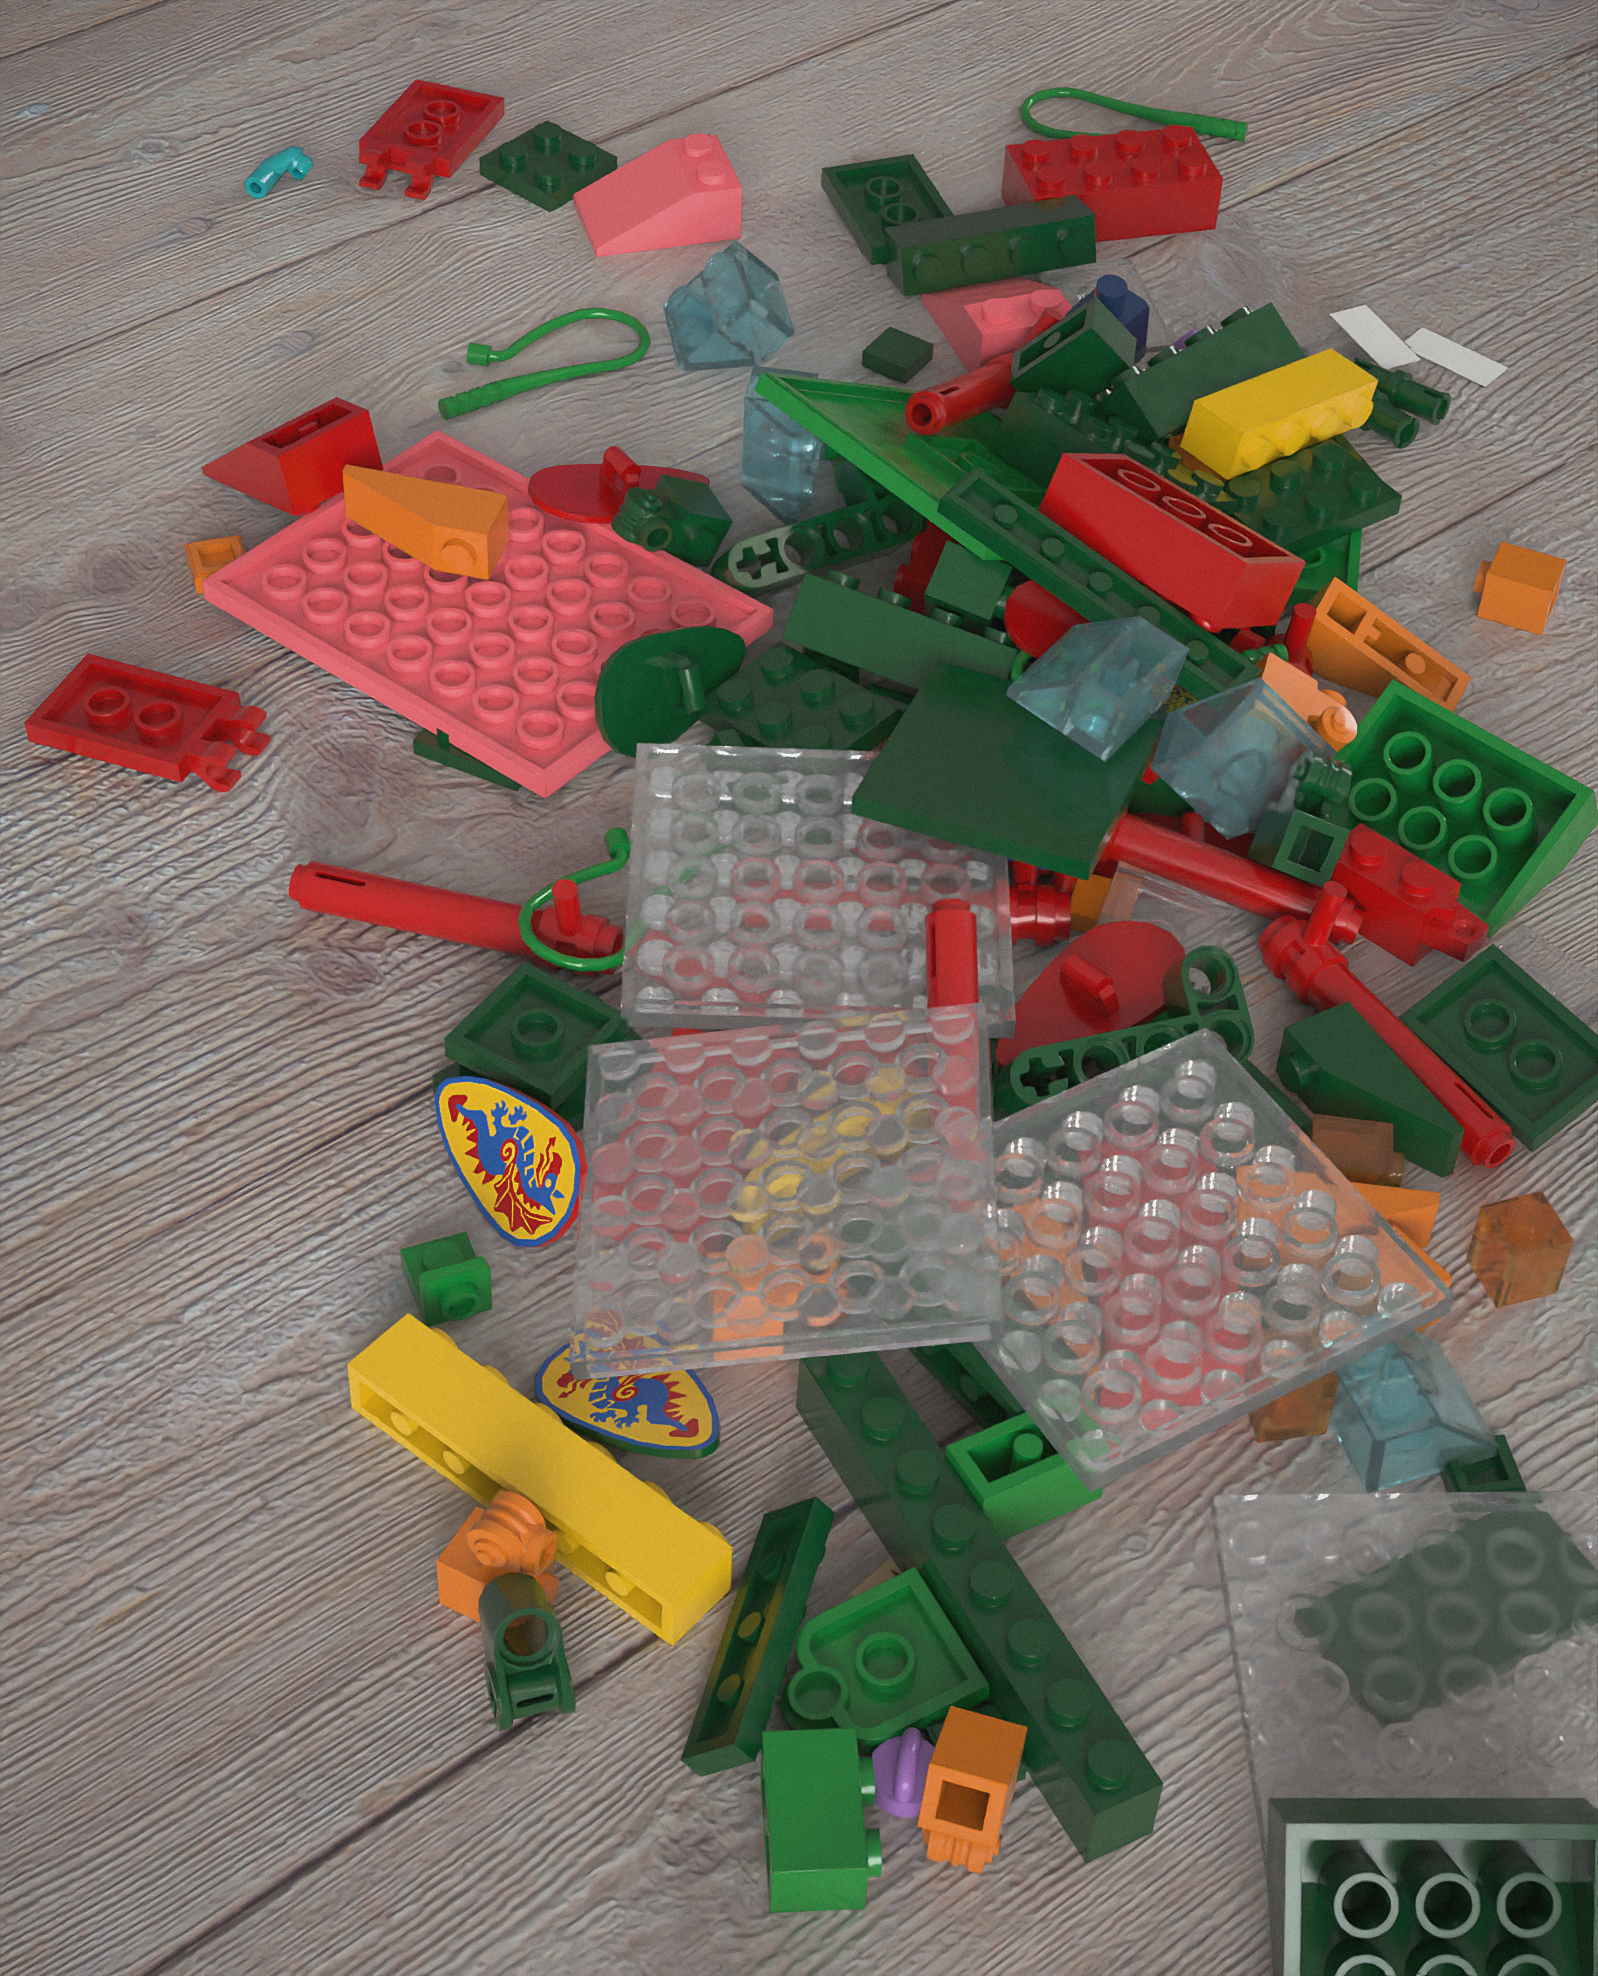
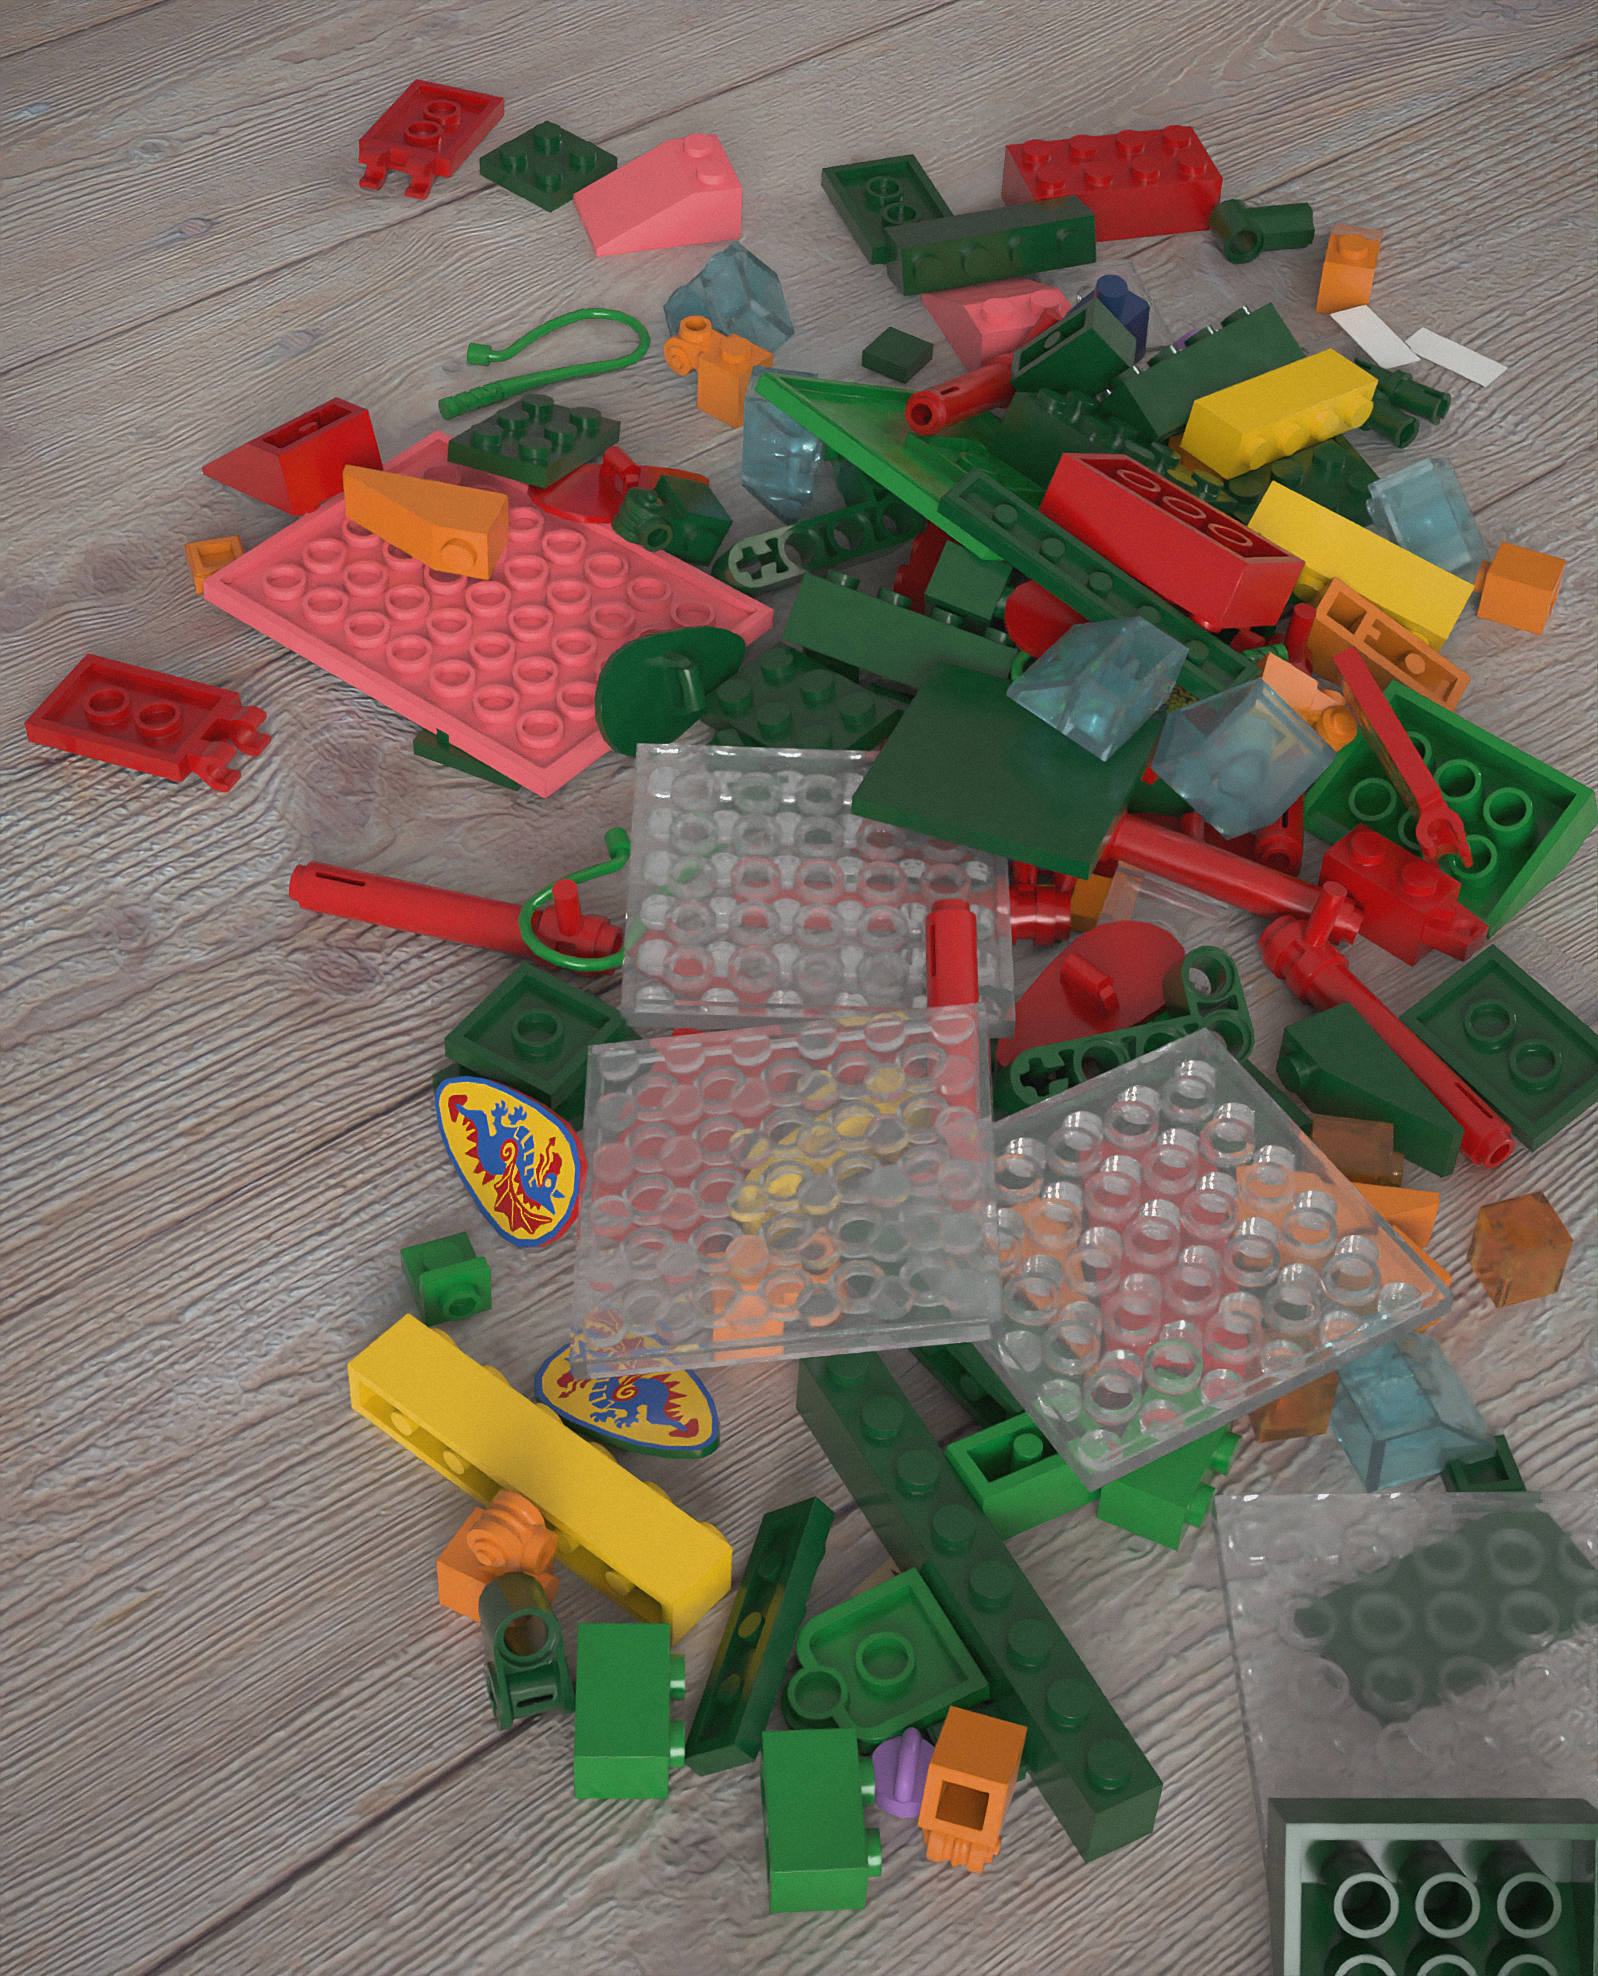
teal arm [244,145,314,199] -> none
green piece [1019,87,1248,142] -> none
dark green brick [1246,749,1352,887] -> none
none -> dark green plate [447,394,621,488]
none -> green brick [574,1623,685,1799]
none -> orange brick [664,315,773,429]
none -> green brick [1096,1371,1242,1551]
none -> dark green piece [1208,199,1315,264]
none -> yellow brick [1247,481,1475,652]
none -> orange slope [1315,223,1383,315]
none -> red tile [1332,646,1473,871]
none -> clear light blue slope [1366,457,1491,574]

